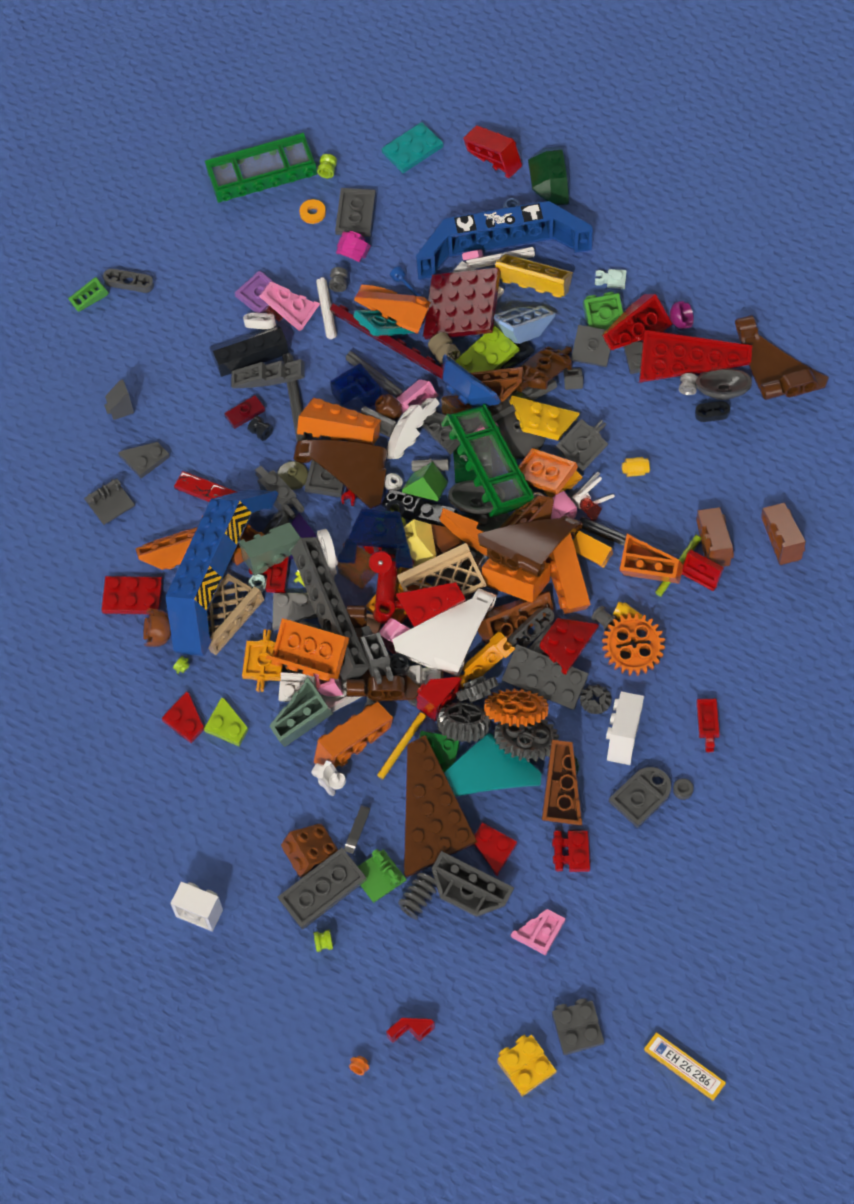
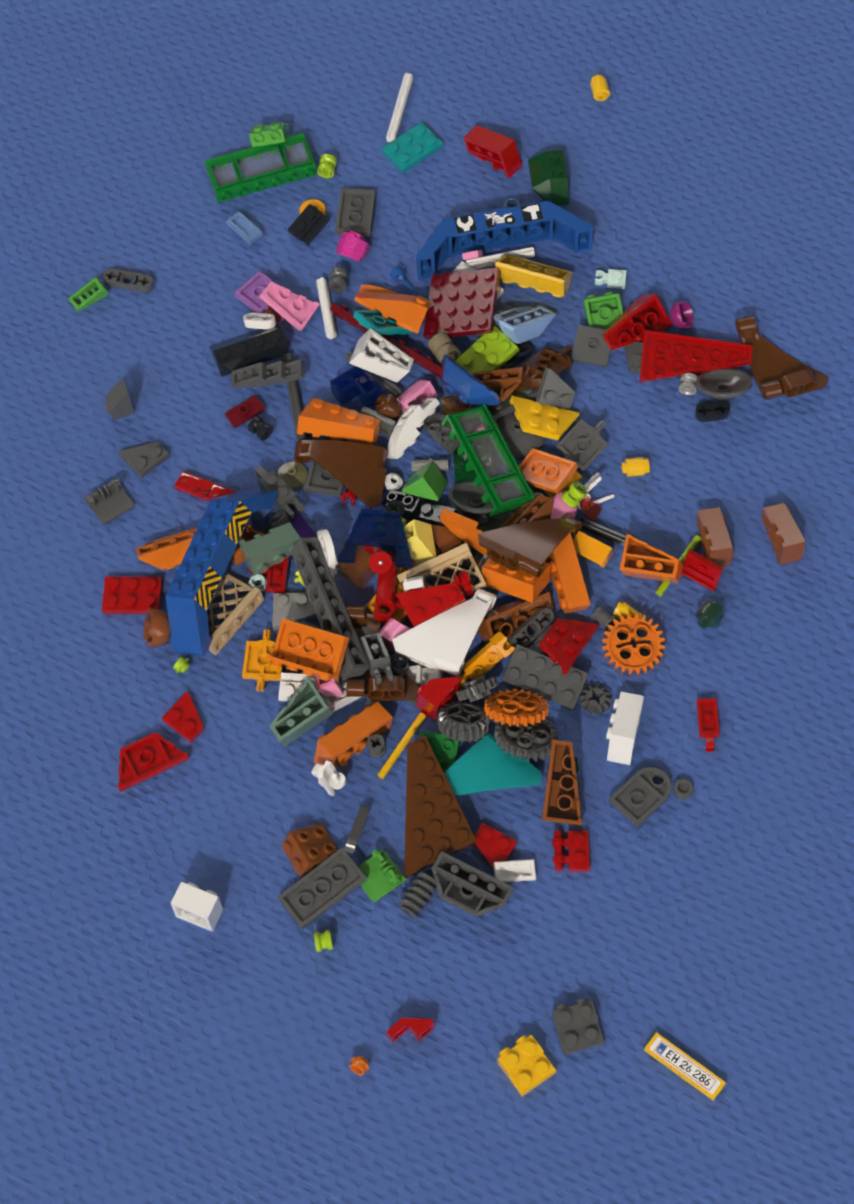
lime wing [204,697,248,747] -> none
bright pink wing [511,909,565,956] -> none
dark grey slope [563,368,583,390] -> none
none -> red wing [118,732,189,792]
none -> medium blue plate [226,211,263,245]
none -> bright green plate [249,122,290,147]
none -> black plate [288,204,330,246]
none -> white wedge [349,328,414,382]
none -> dark grey bush [367,734,386,758]
none -> white axle [386,73,413,142]
none -> white slope [403,576,425,592]
none -> red plate [454,571,474,596]
none -> white plate [493,859,536,883]
none -> dark grey wing [536,367,575,410]
none -> lime wheel [561,481,588,508]
none -> yellow brick [590,75,610,101]
none -> head [696,600,725,629]

